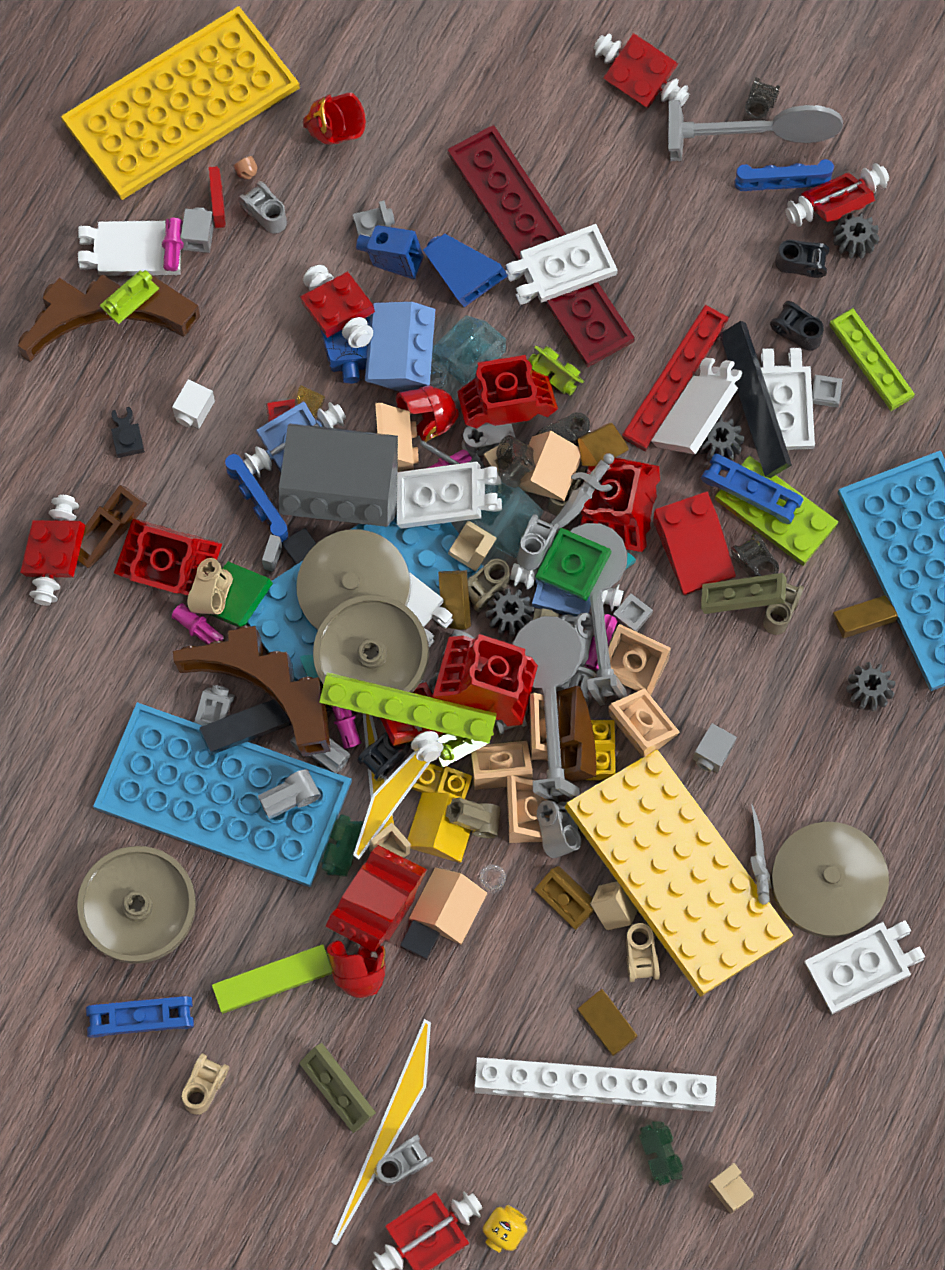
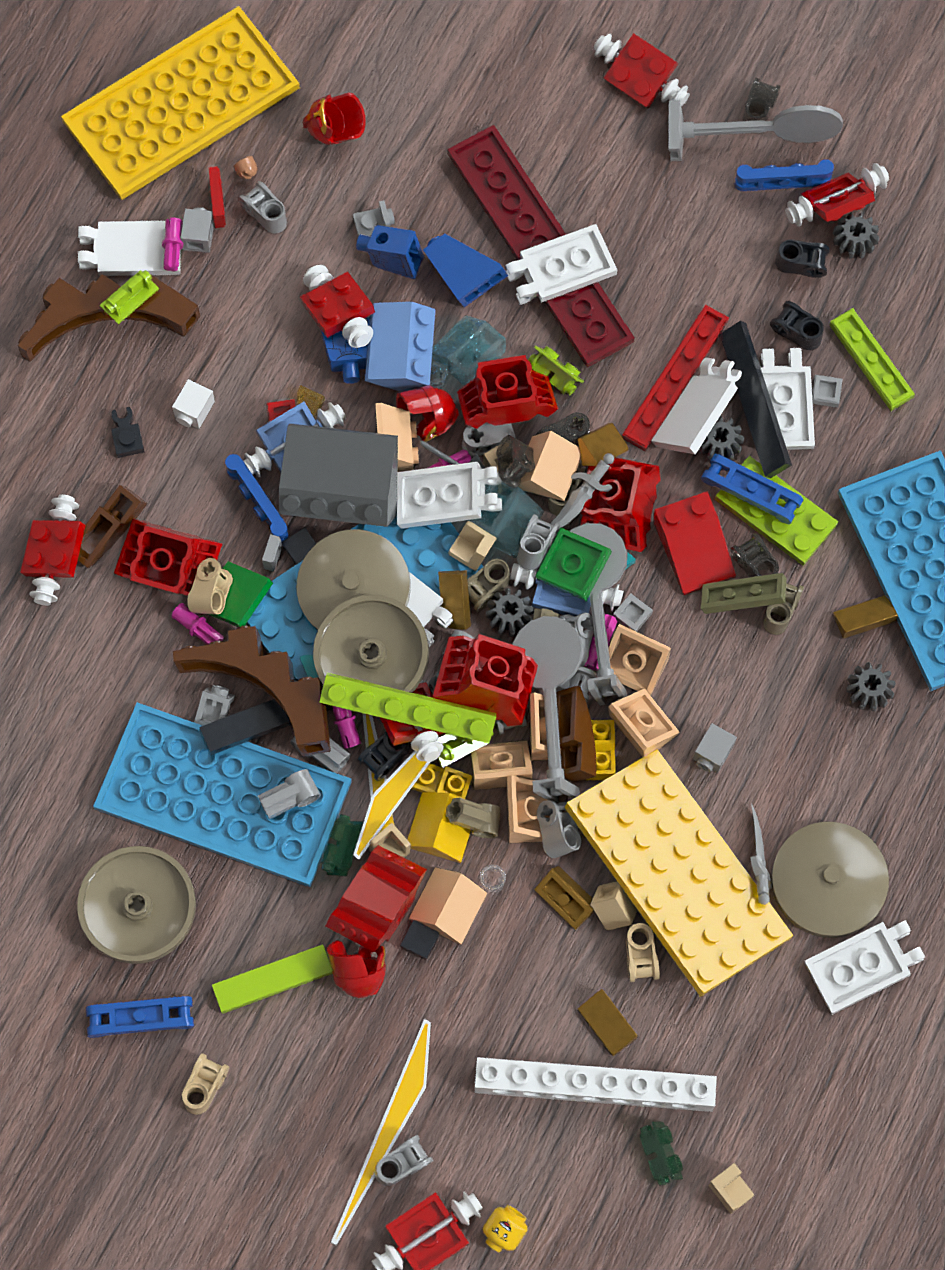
olive plate [299,1043,376,1133] -> none

